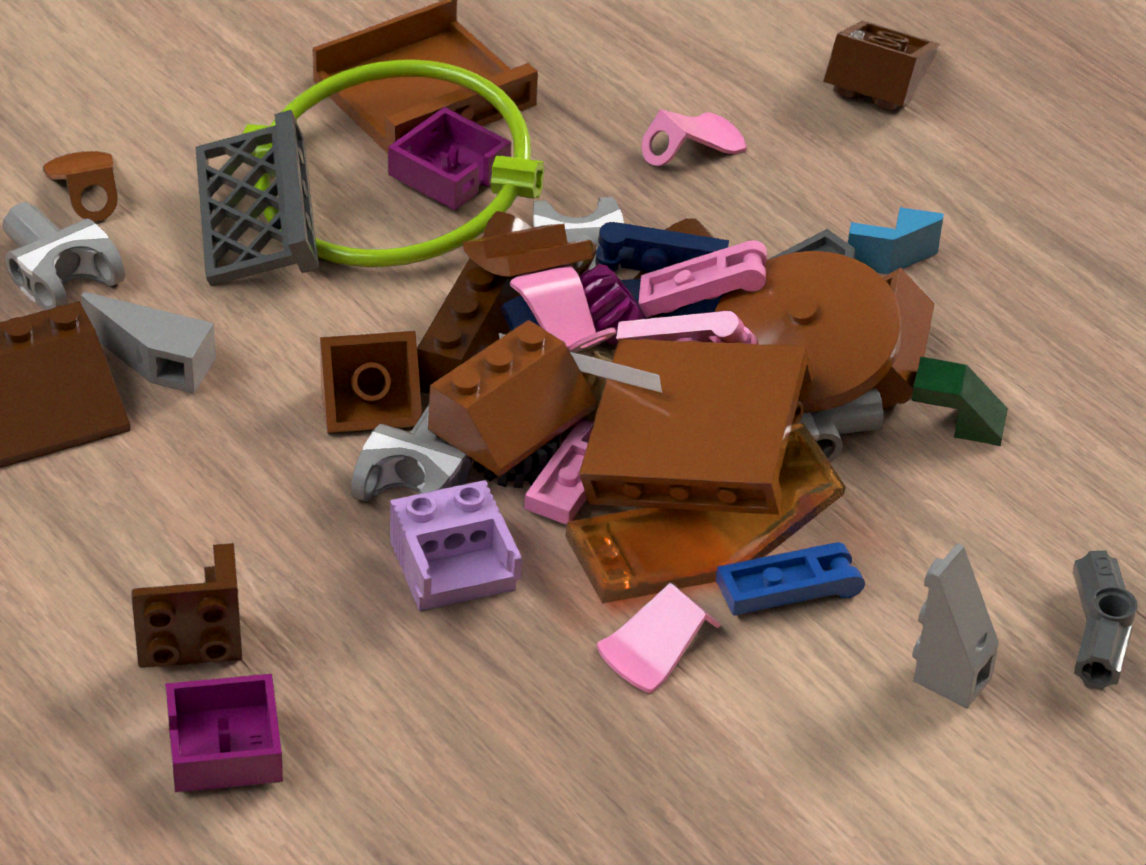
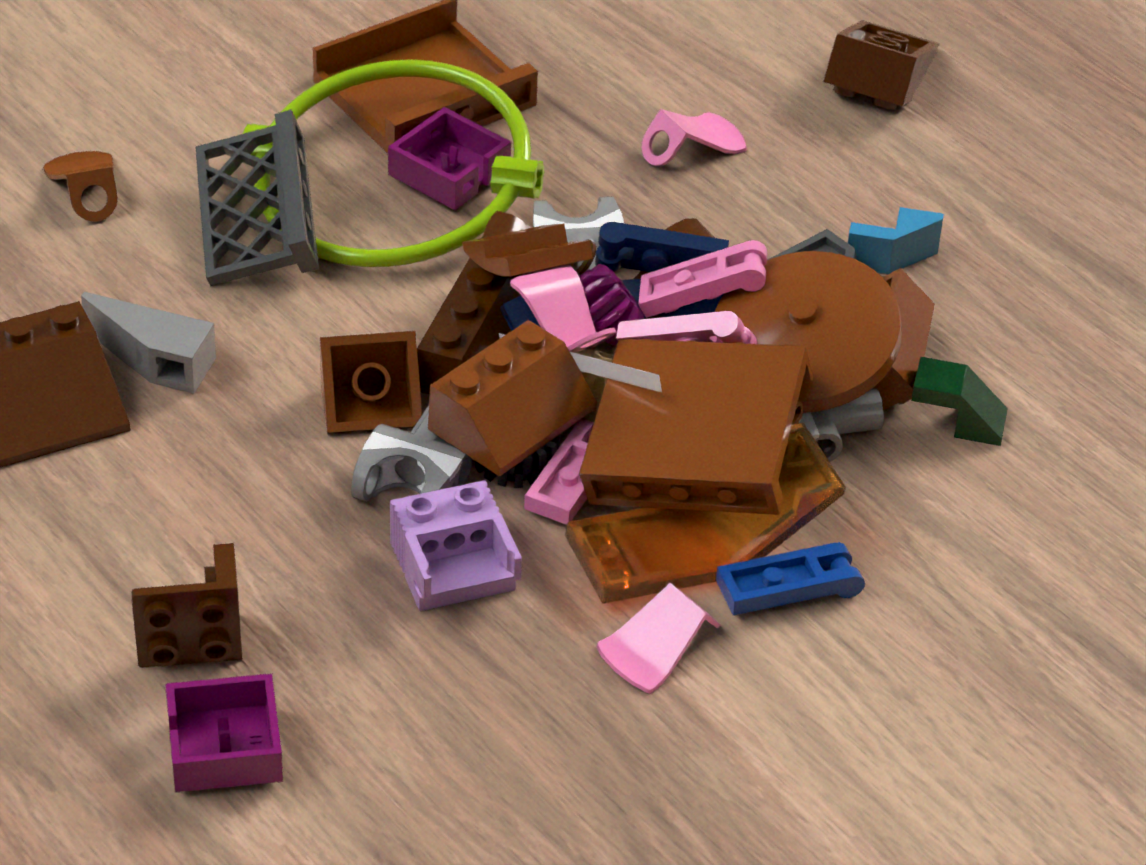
light grey connector [2,202,125,310] -> none
light grey slope [912,543,999,709] -> none
dark grey piece [1073,550,1137,690] -> none

